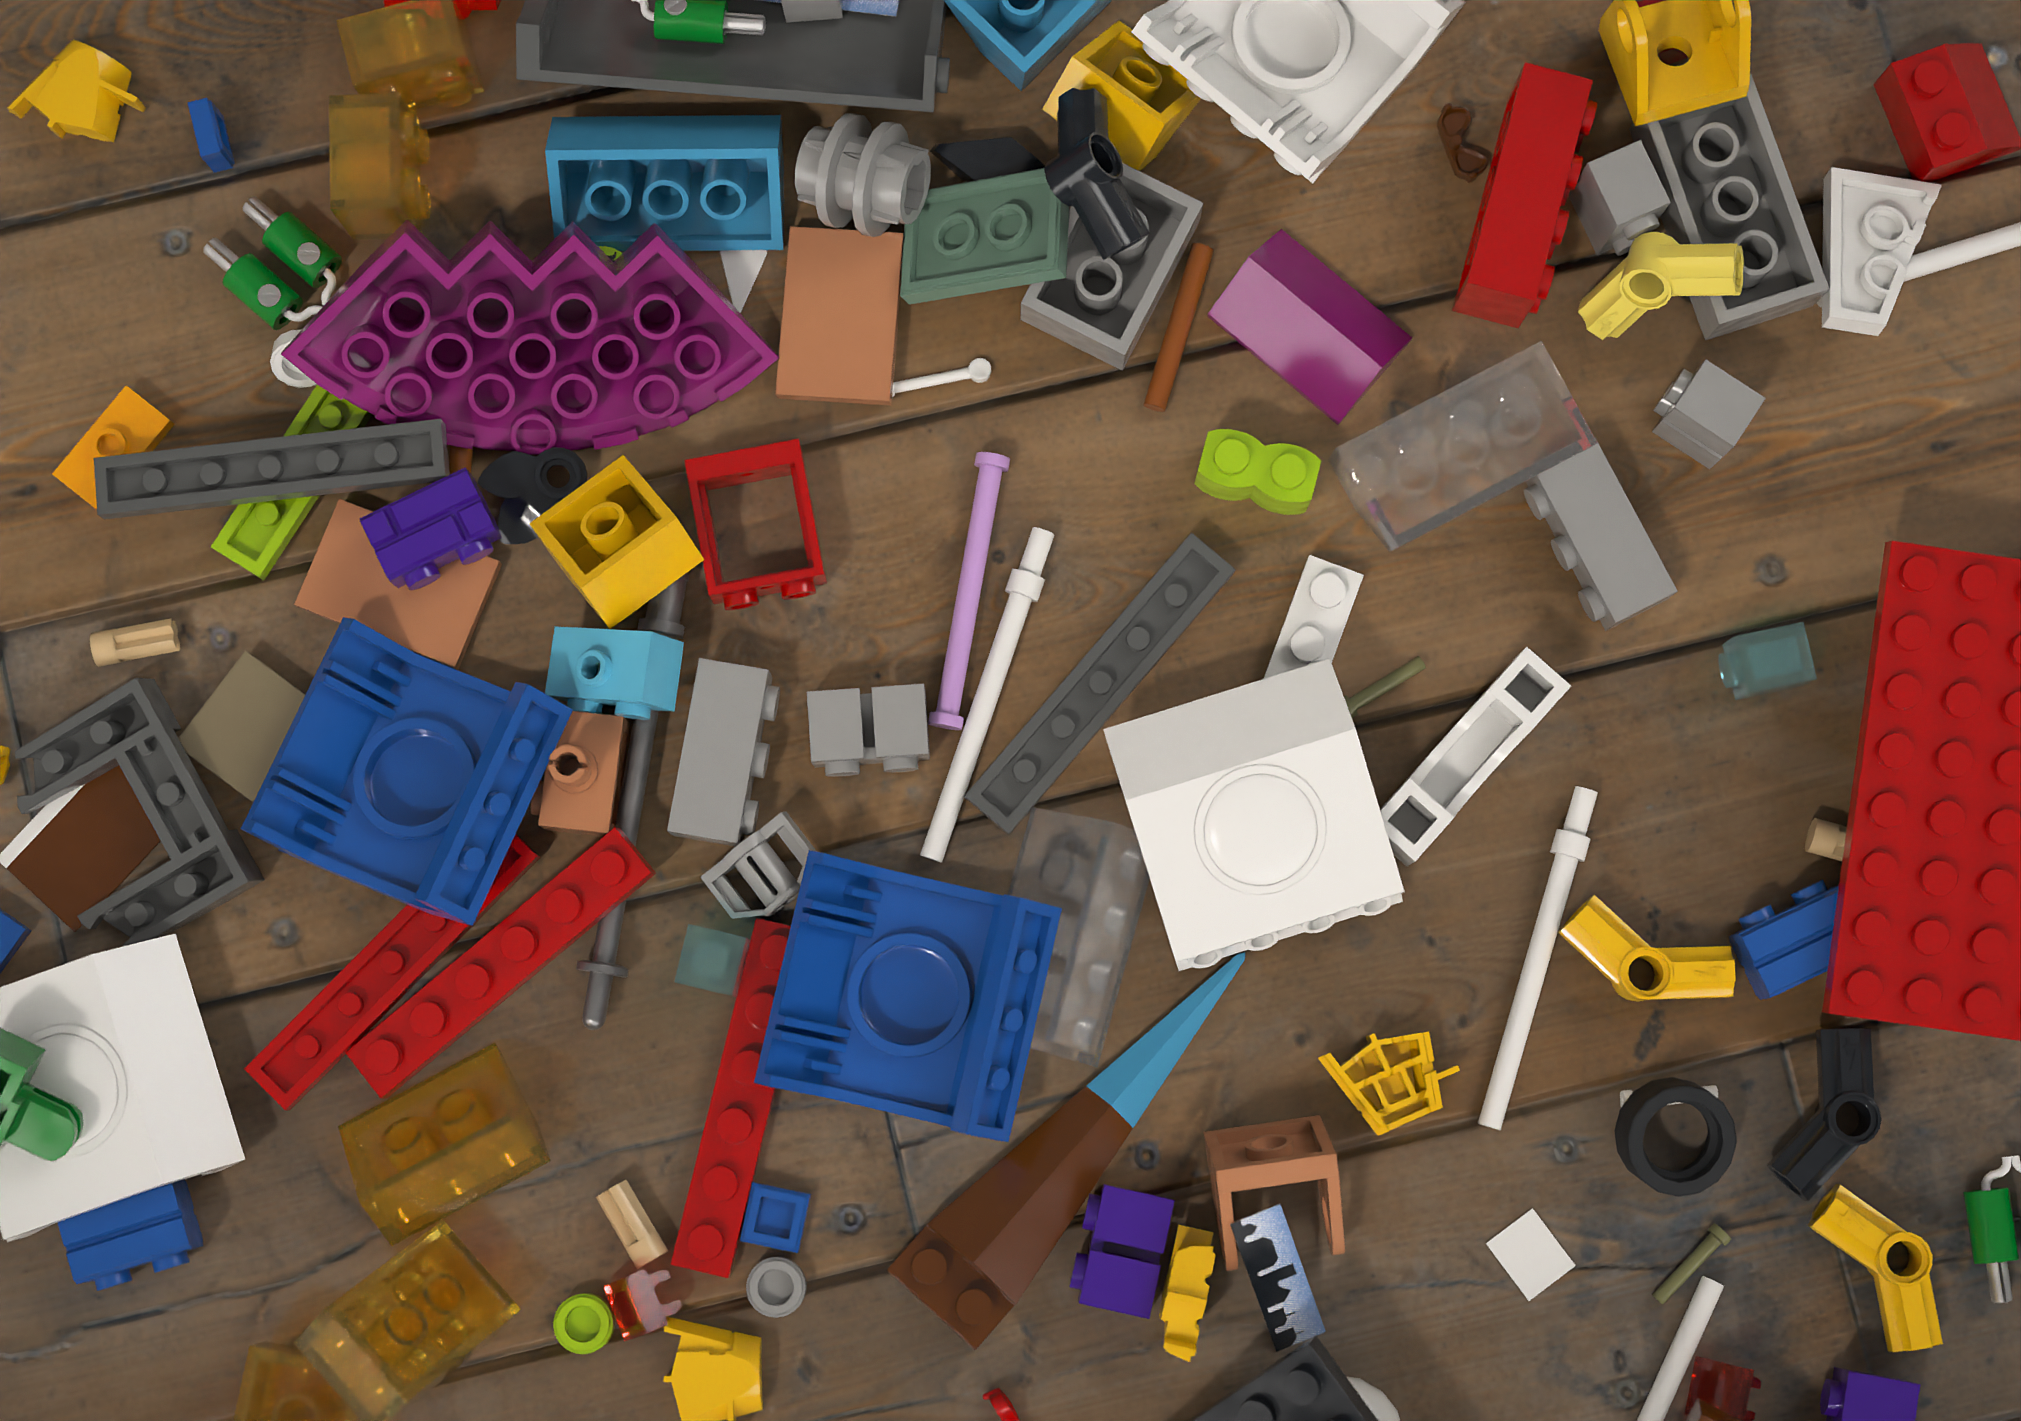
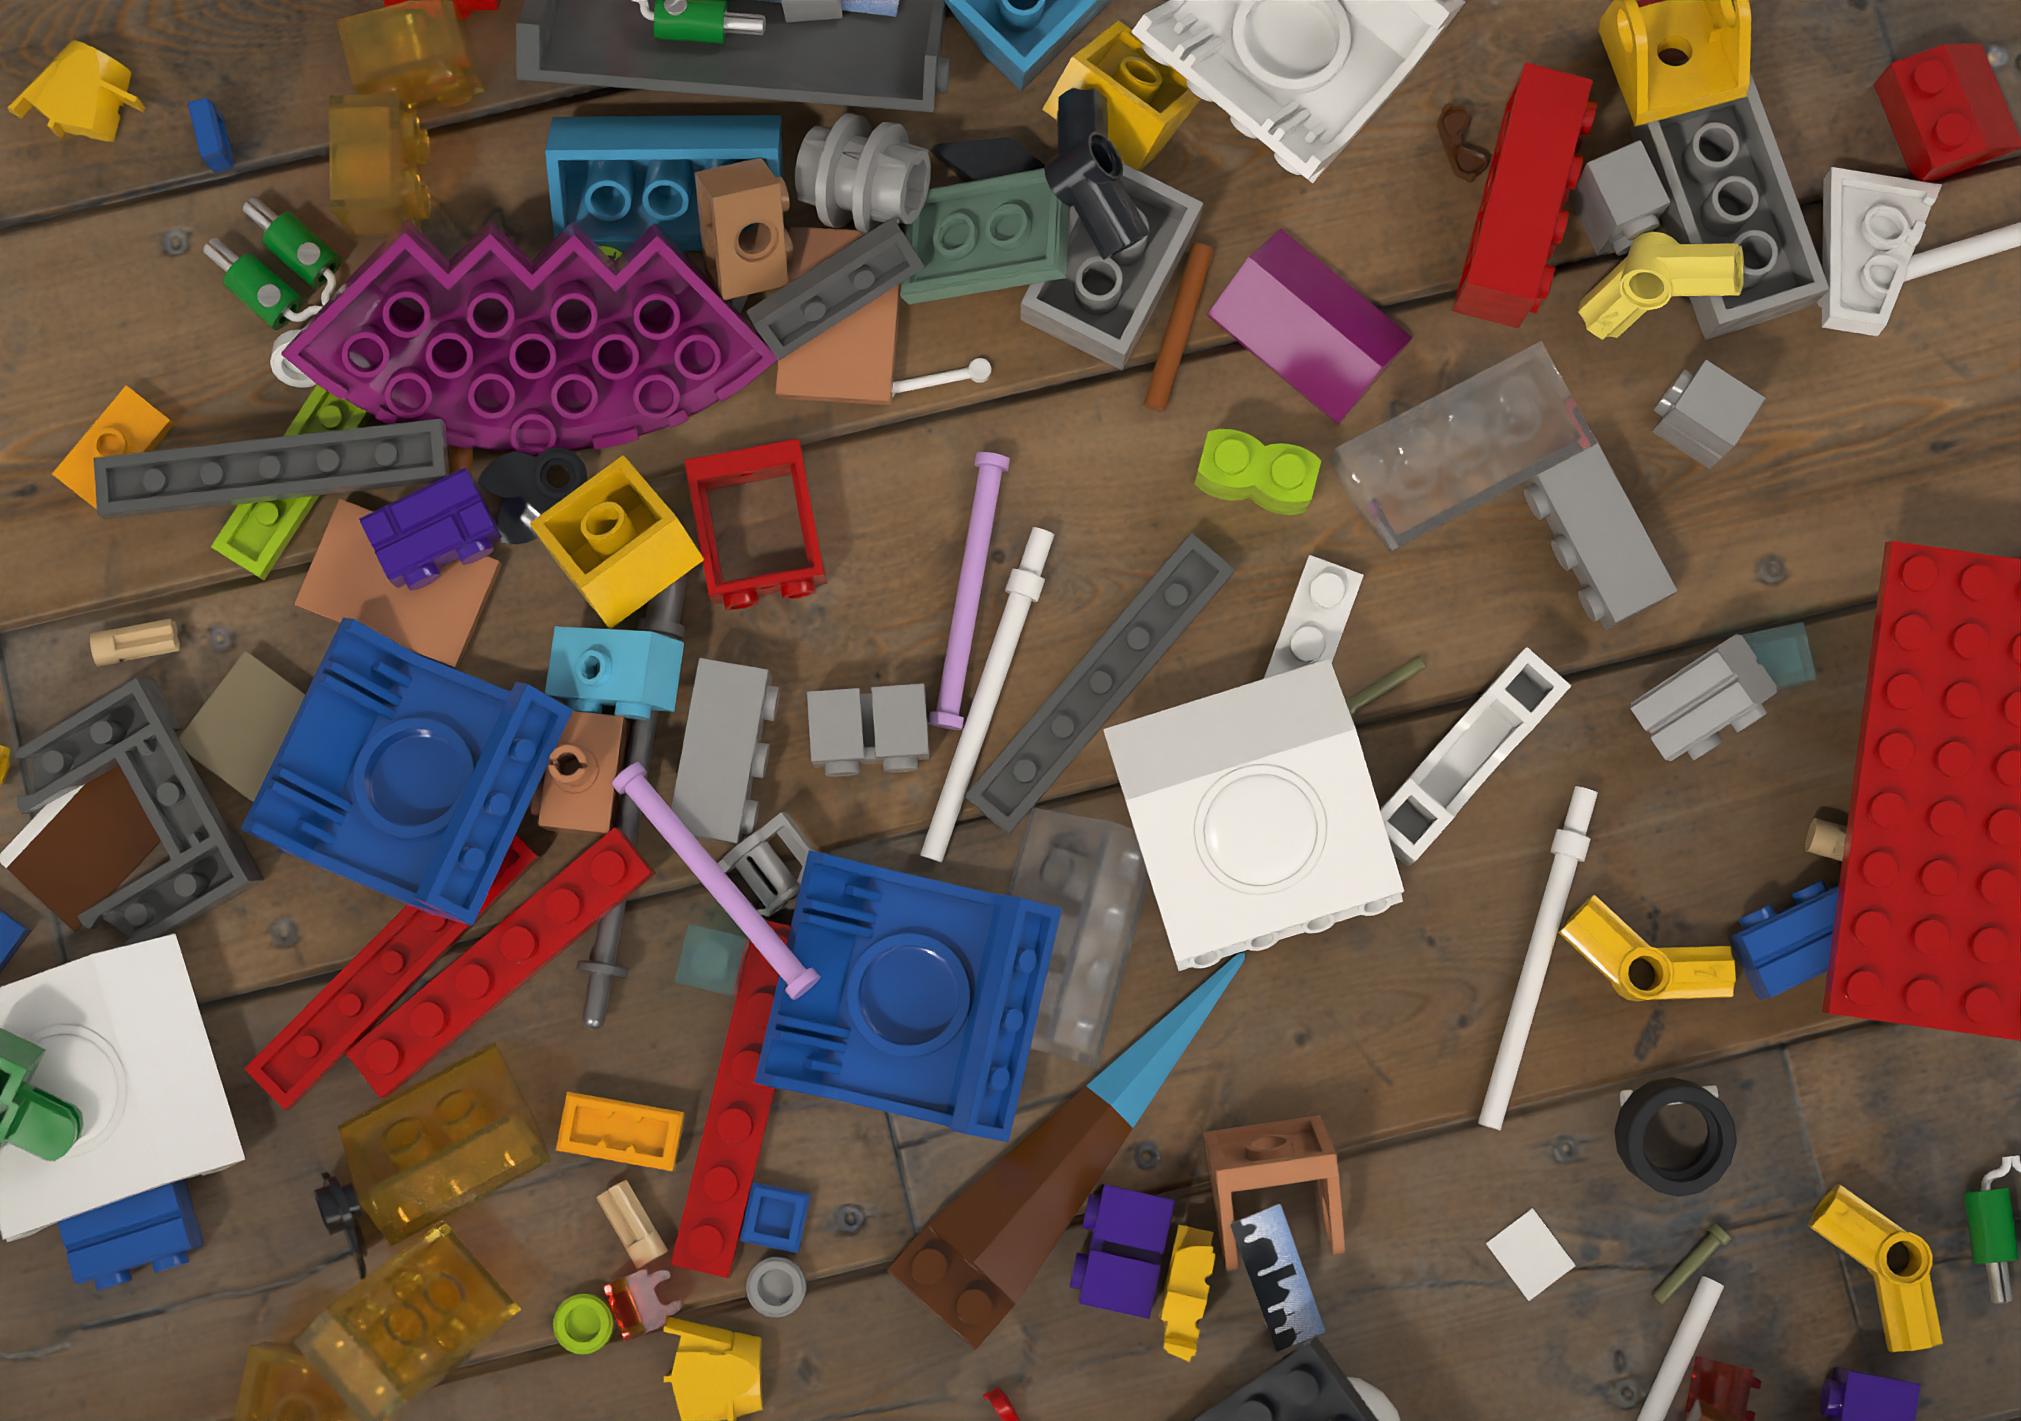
yellow piece [1318,1032,1460,1136] -> none
black piece [1767,1029,1882,1201] -> none
none -> black plate [314,1171,368,1280]
none -> light orange plate [556,1092,685,1171]
none -> lavender bar [612,762,820,1000]
none -> medium nougat brick [695,158,794,300]
none -> dark grey plate [746,217,925,360]
none -> light grey brick [1630,634,1777,761]

